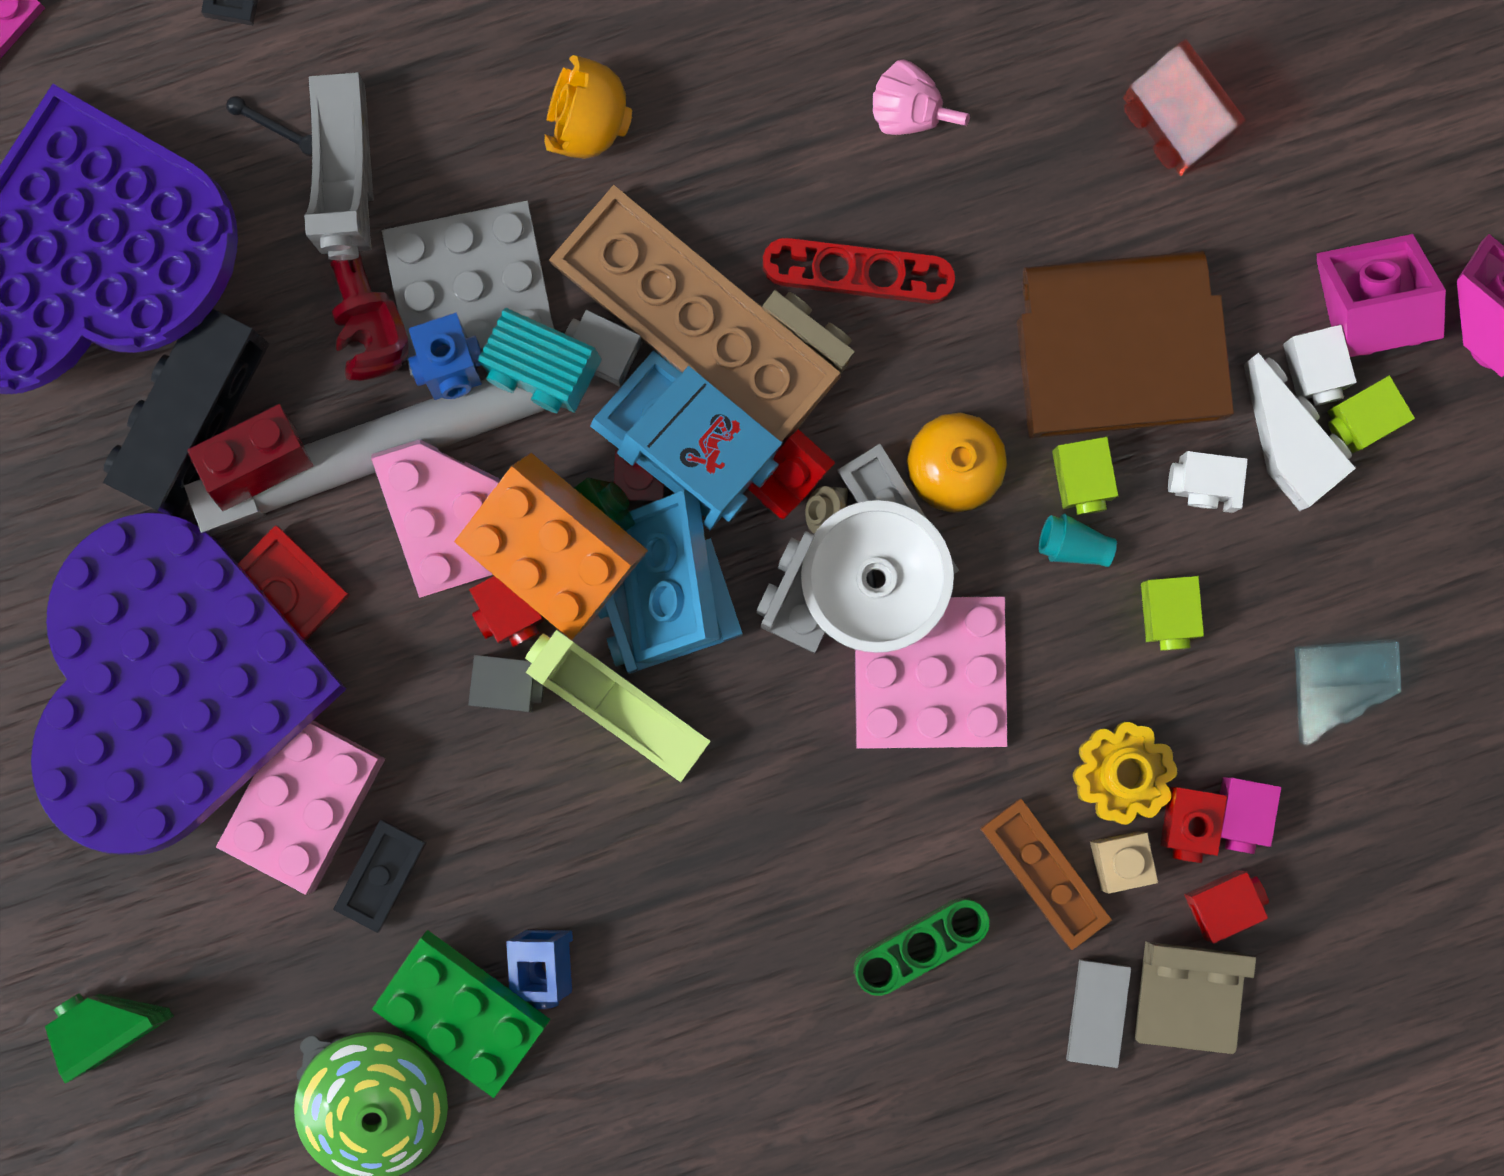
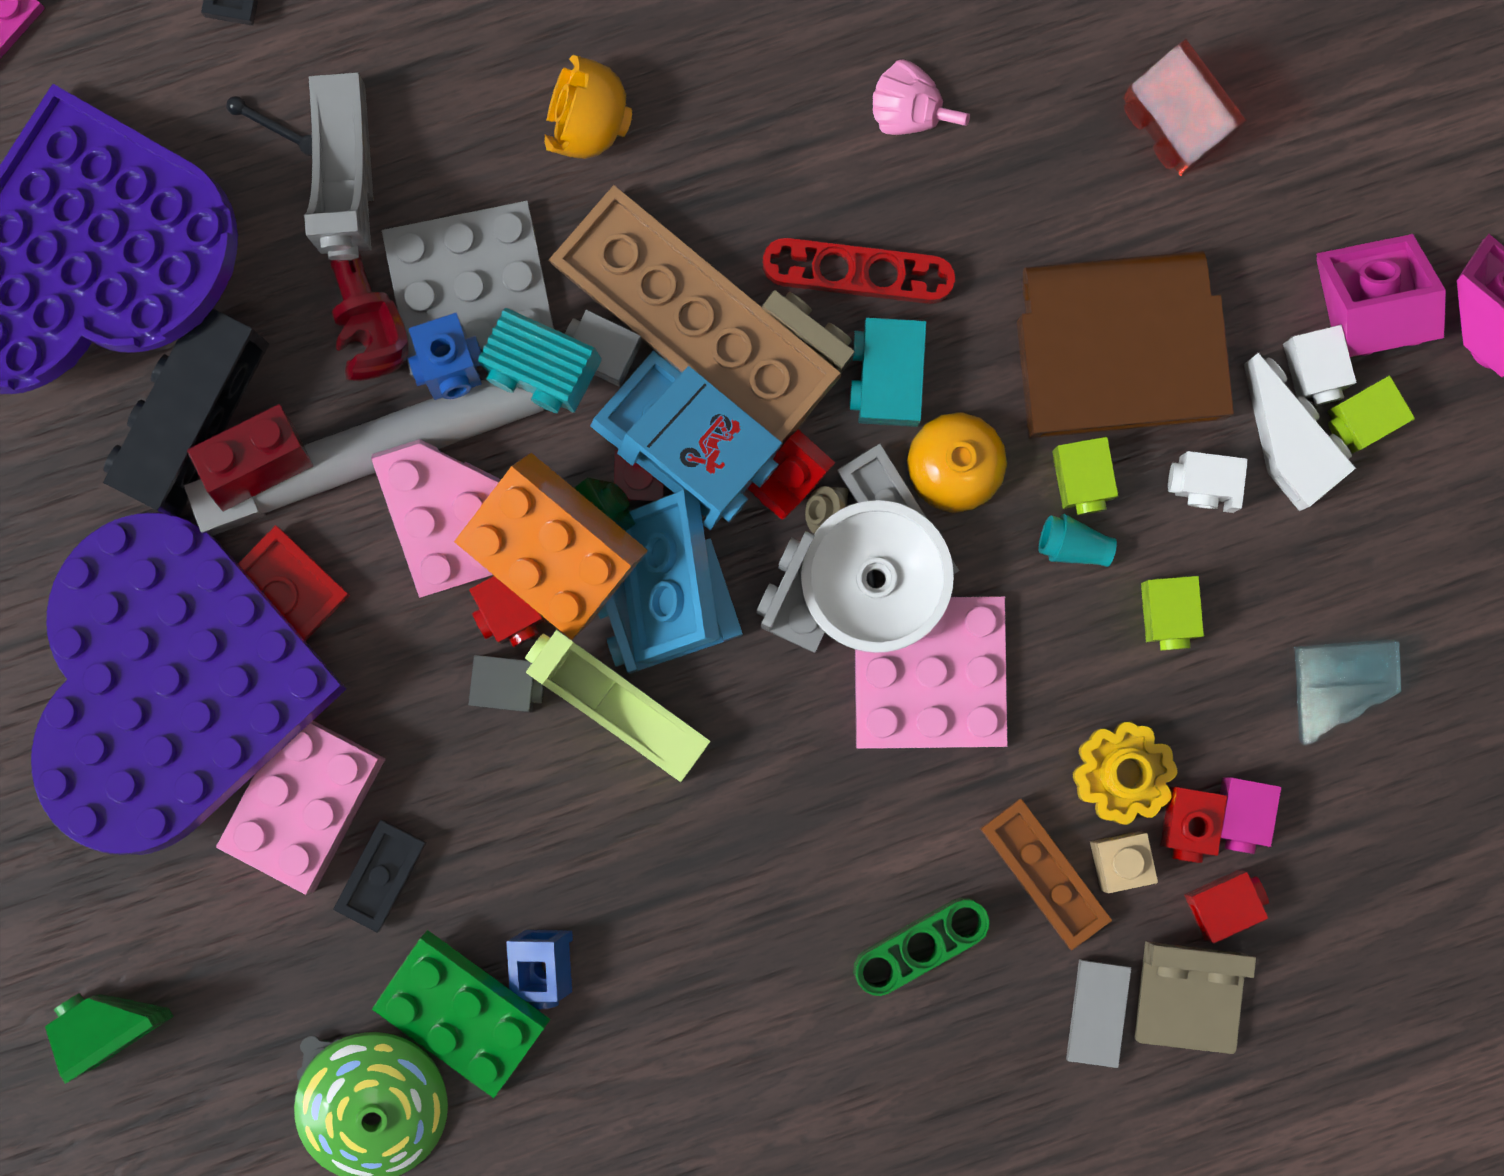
none -> teal brick [850,318,926,427]

